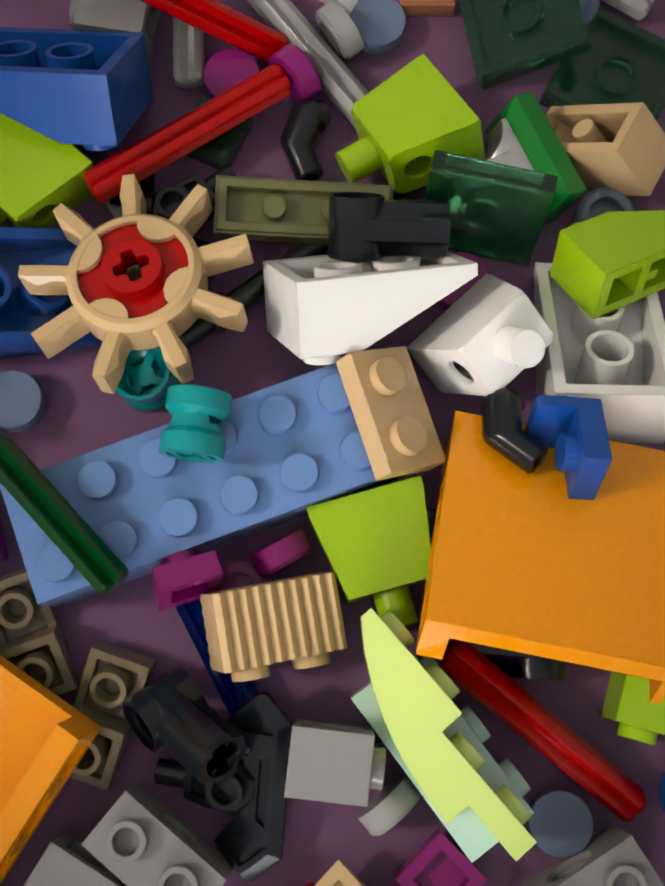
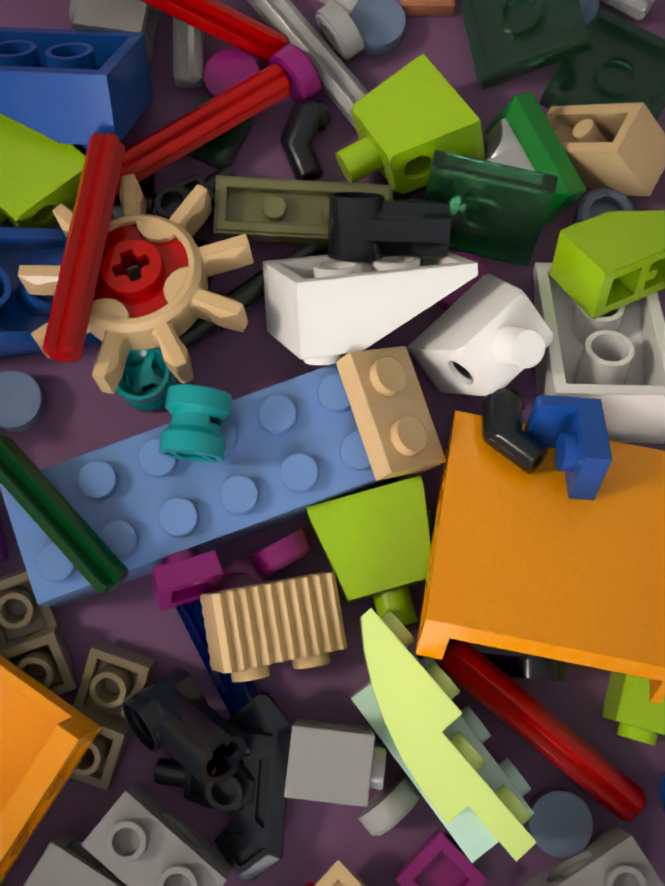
none -> red axle [42,132,125,363]

